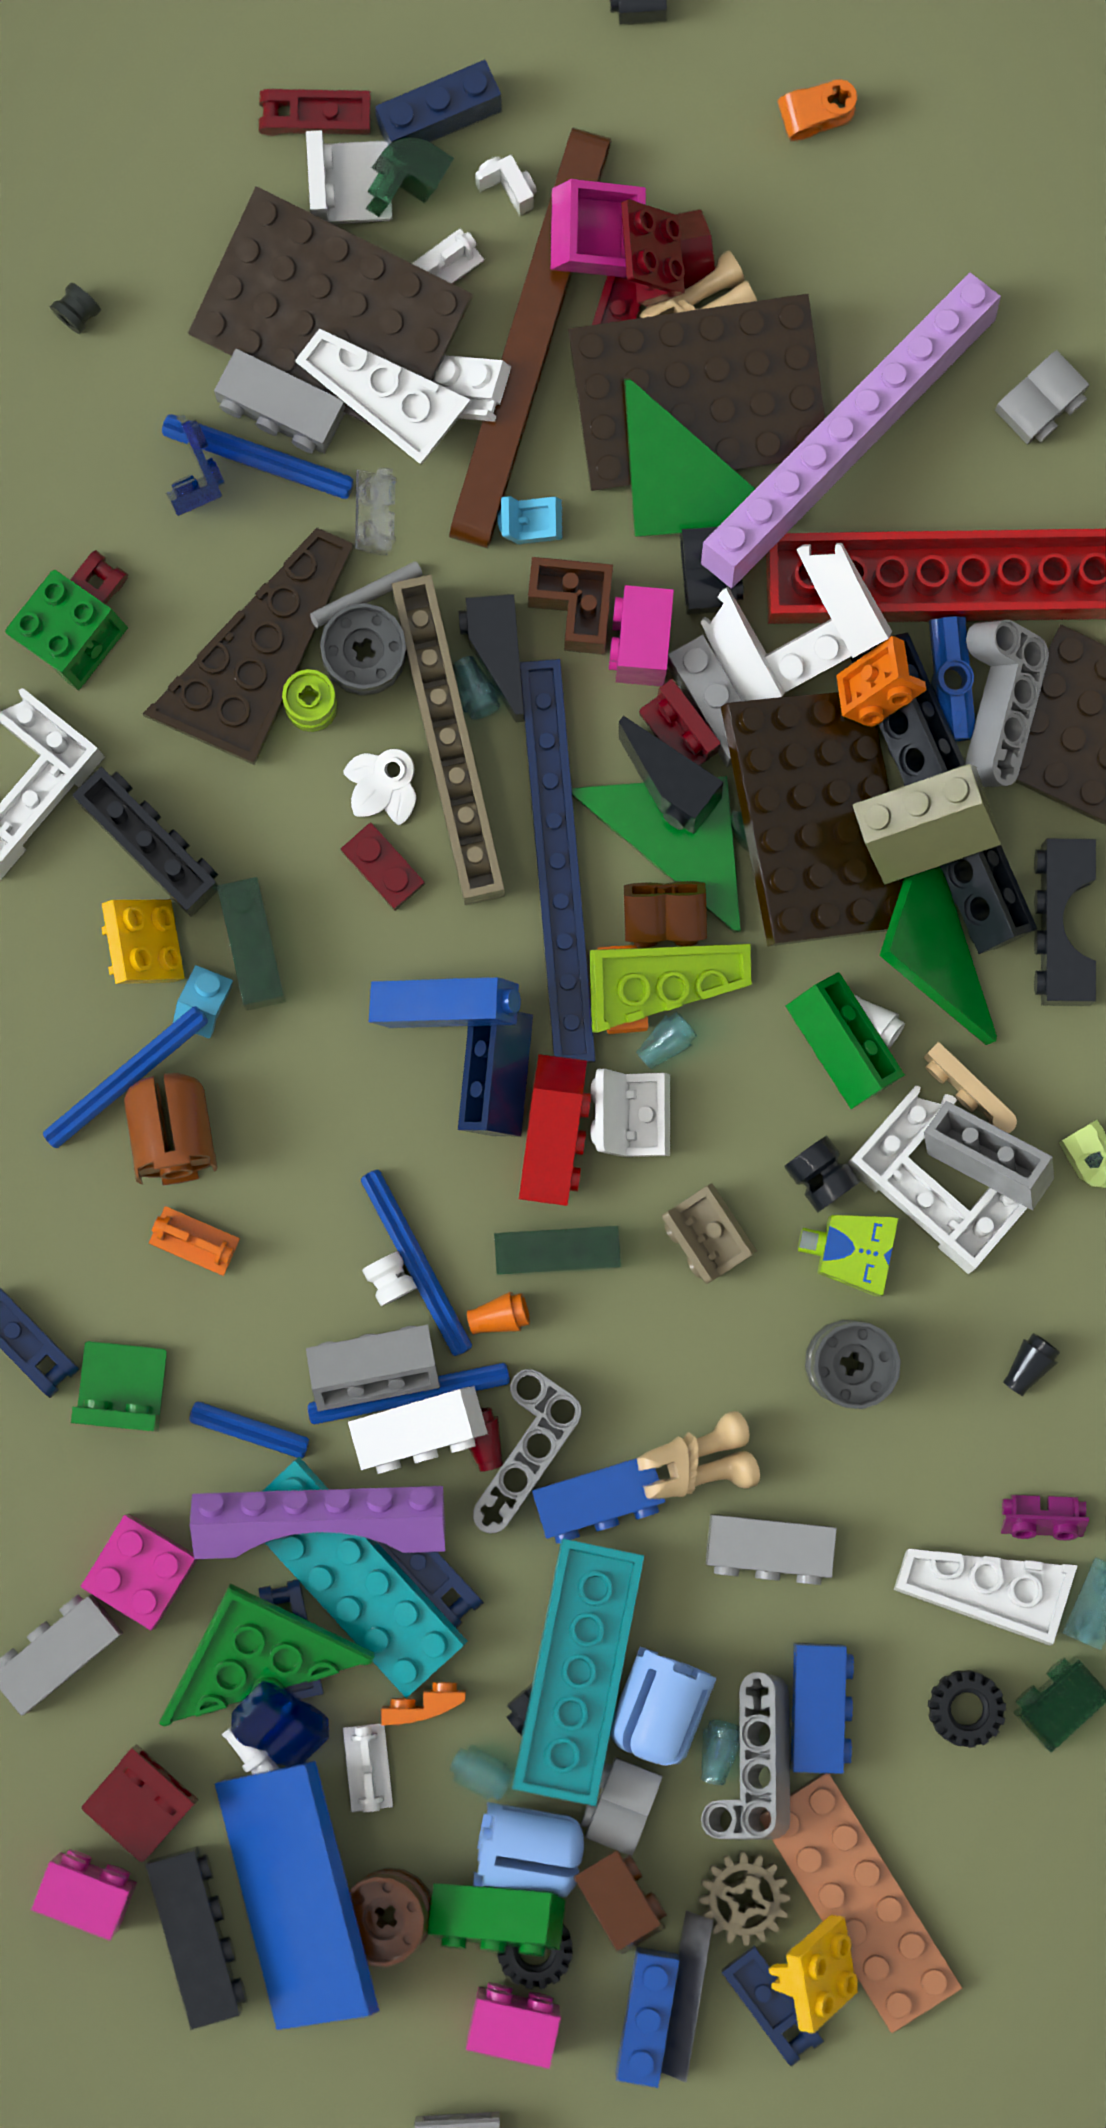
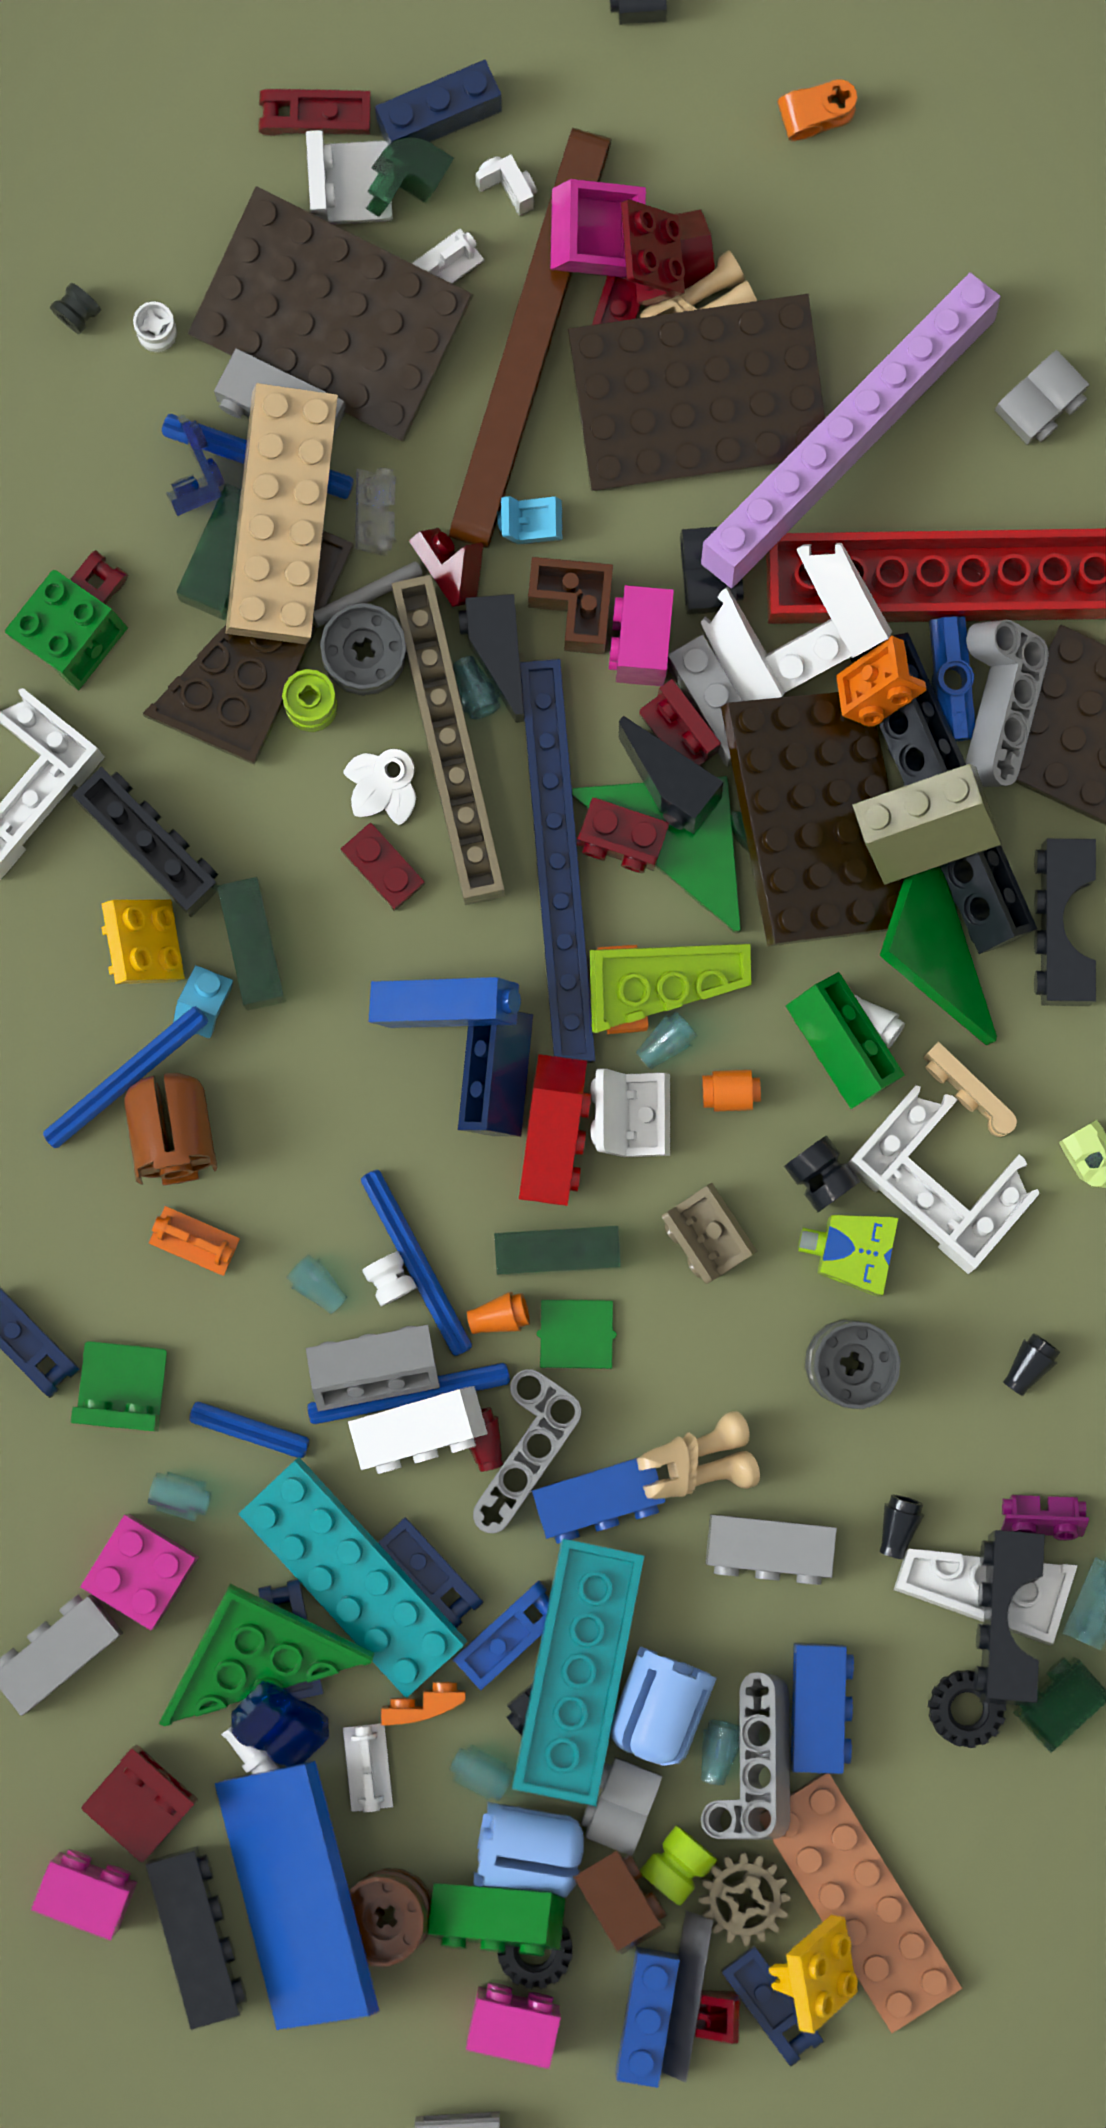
medium lavender arch [190,1486,445,1559] -> none
white wing [295,329,472,464] -> none
white plate [433,355,511,422] -> none
green tile [624,378,756,537] -> none
reddish brown brick [624,881,707,948] -> none
light grey brick [924,1101,1054,1210] -> none
none -> white wheel [133,301,177,352]
none -> clear light blue brick [148,1471,212,1522]
none -> clear green brick [176,483,241,620]
none -> tan brick [225,383,338,644]
none -> clear light blue cone [286,1254,347,1314]
none -> dark red slope [409,528,483,607]
none -> blue plate [453,1580,549,1691]
none -> green piece [537,1300,617,1369]
none -> dark red bracket [577,797,669,874]
none -> lime wheel [640,1825,718,1906]
none -> dark red slope [694,1990,740,2044]
none -> orange brick [702,1069,761,1112]
none -> black cone [879,1494,924,1559]
none -> black arch [974,1530,1045,1707]

